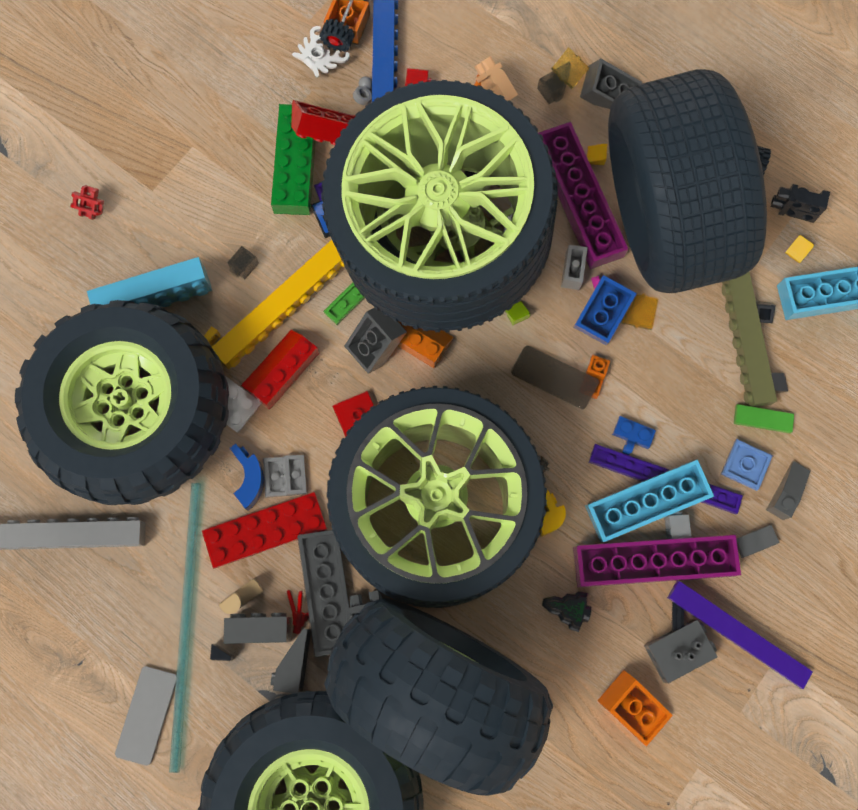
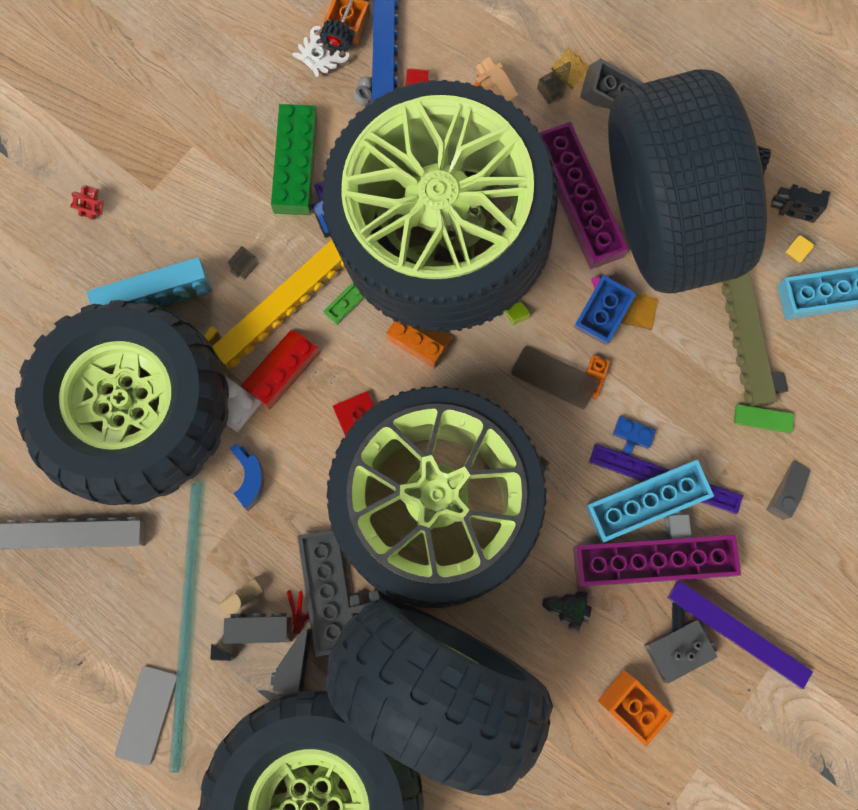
red plate [202,492,327,569] -> none
light grey slope [263,455,307,498] -> none
red slope [291,100,356,145] -> none
dark grey brick [344,307,407,374] -> none
yellow brick [539,490,566,537] -> none
light grey brick [561,245,587,290] -> none
yellow slope [587,144,608,165] -> none
medium blue plate [721,439,773,491] -> none
dark grey slope [736,525,780,558] -> none
black slope [756,301,776,324] -> none

